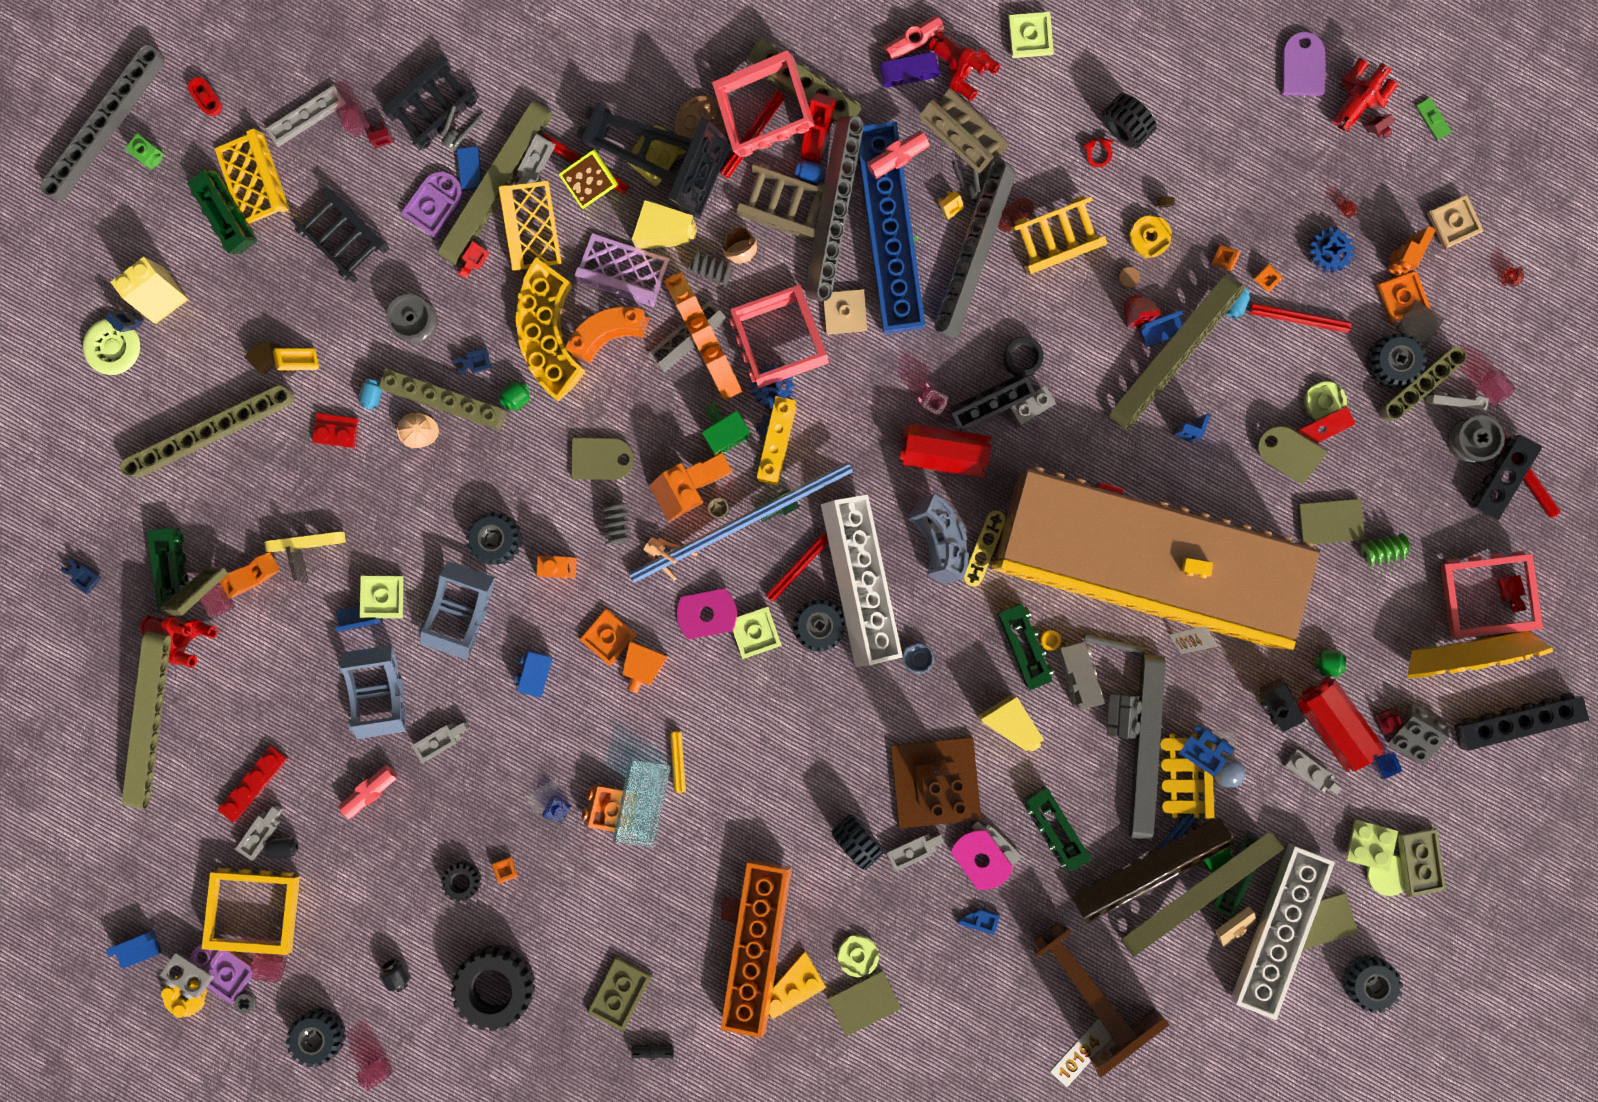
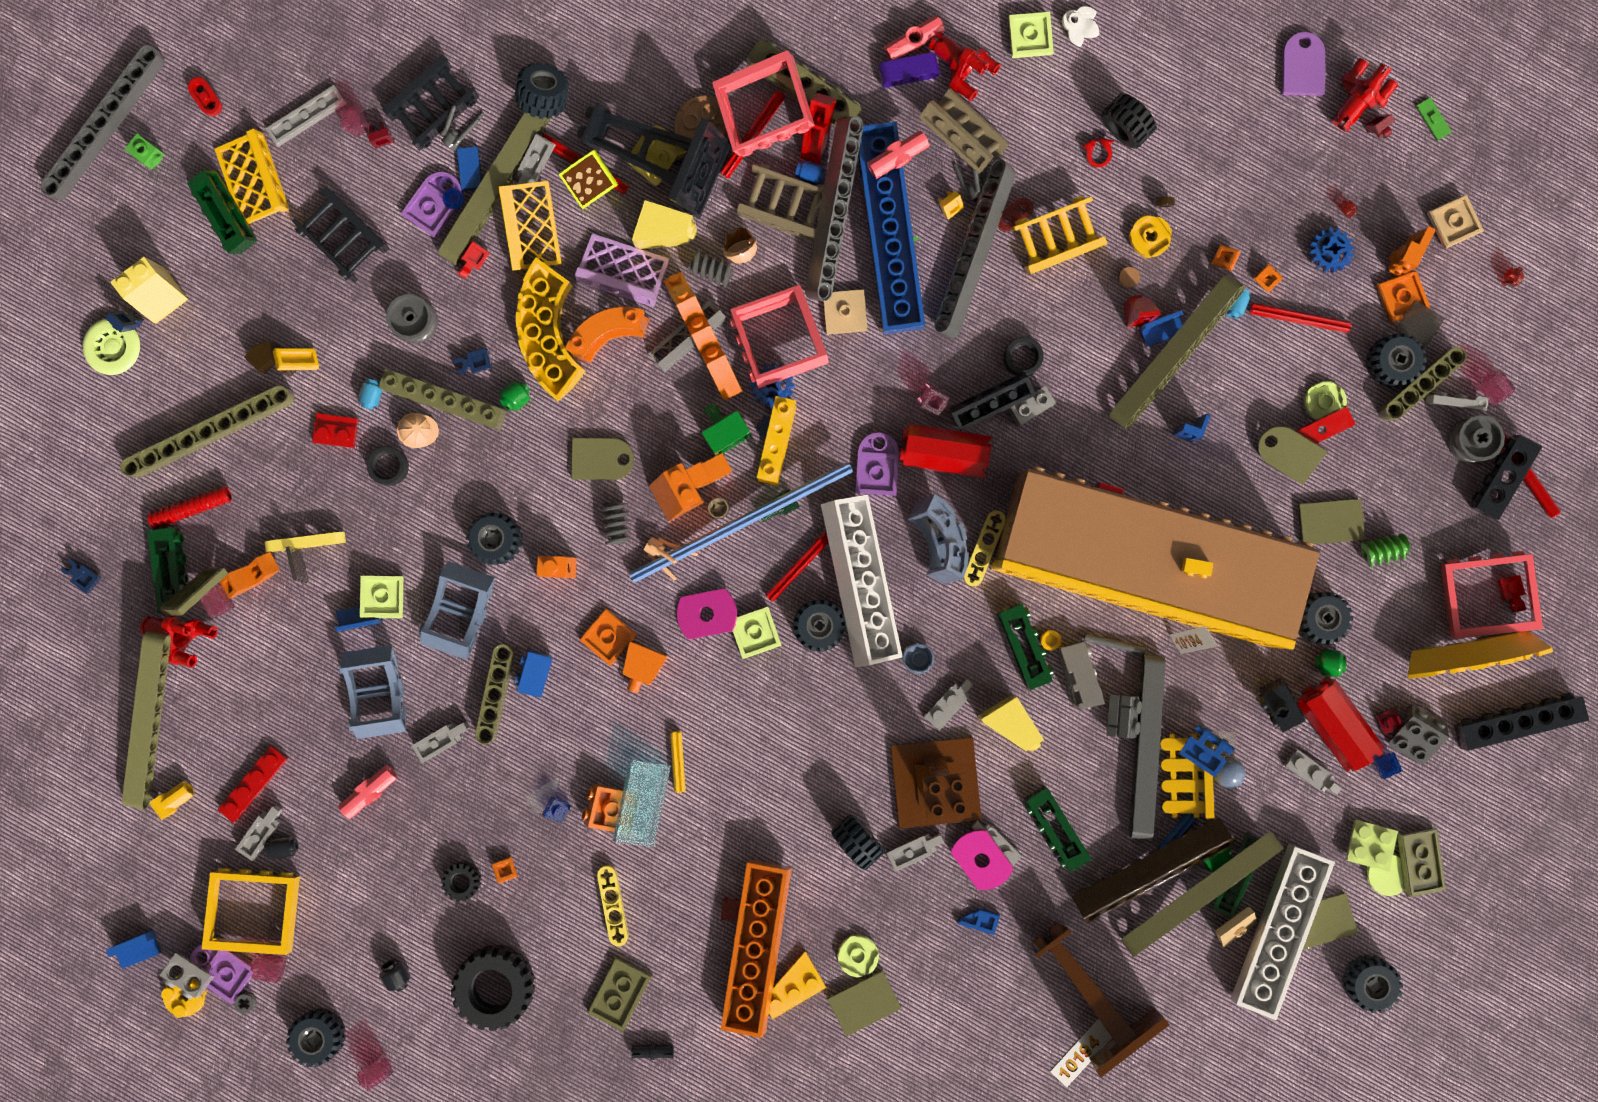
none -> red piece [147,485,232,530]
none -> yellow piece [149,781,195,820]
none -> black tyre [367,446,409,486]
none -> clear blue plate [443,188,464,209]
none -> olive beam [475,644,515,744]
none -> black wheel [515,62,569,119]
none -> light yellow beam [597,865,629,946]
none -> medium lavender tile [855,433,899,496]
none -> light grey hinge [924,679,973,731]
none -> white plate [1062,6,1099,47]
none -> black wheel [1299,592,1353,644]

